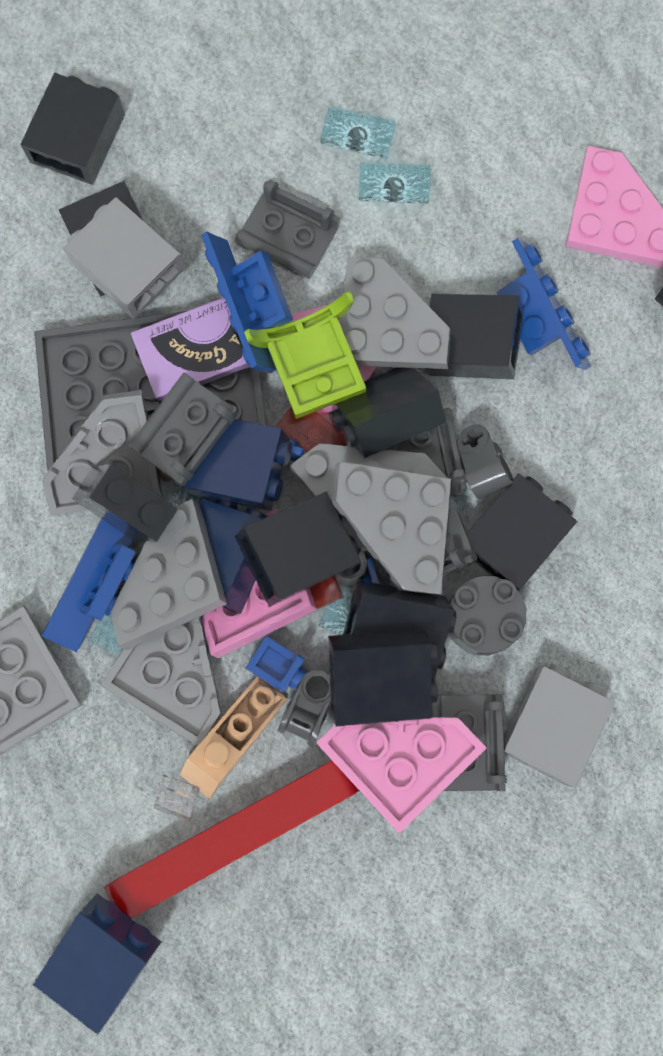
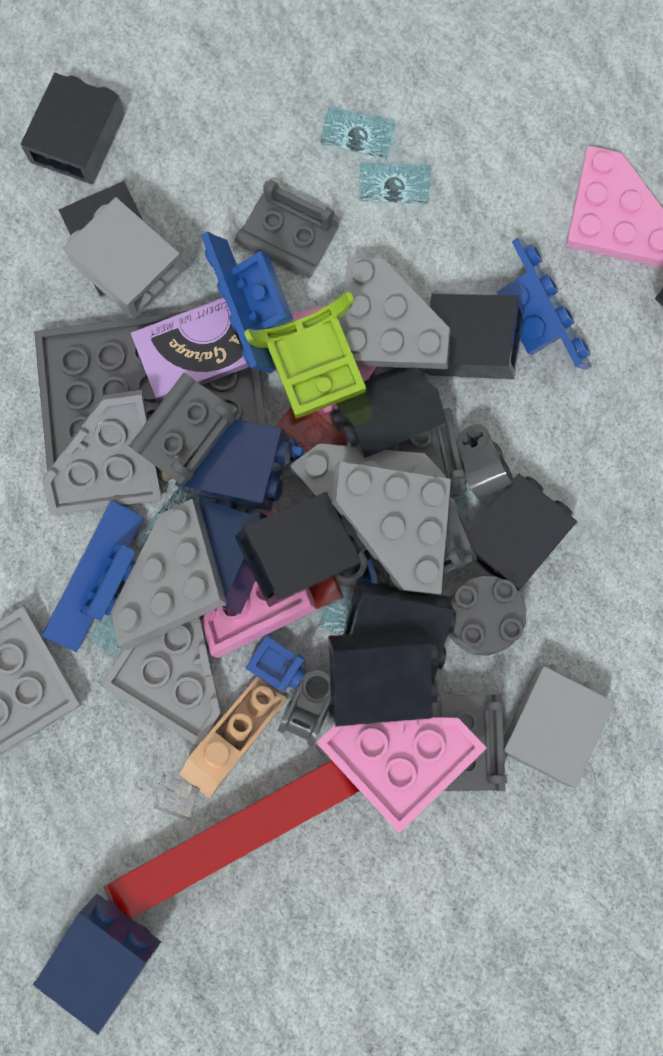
black brick [72,463,178,542] -> none

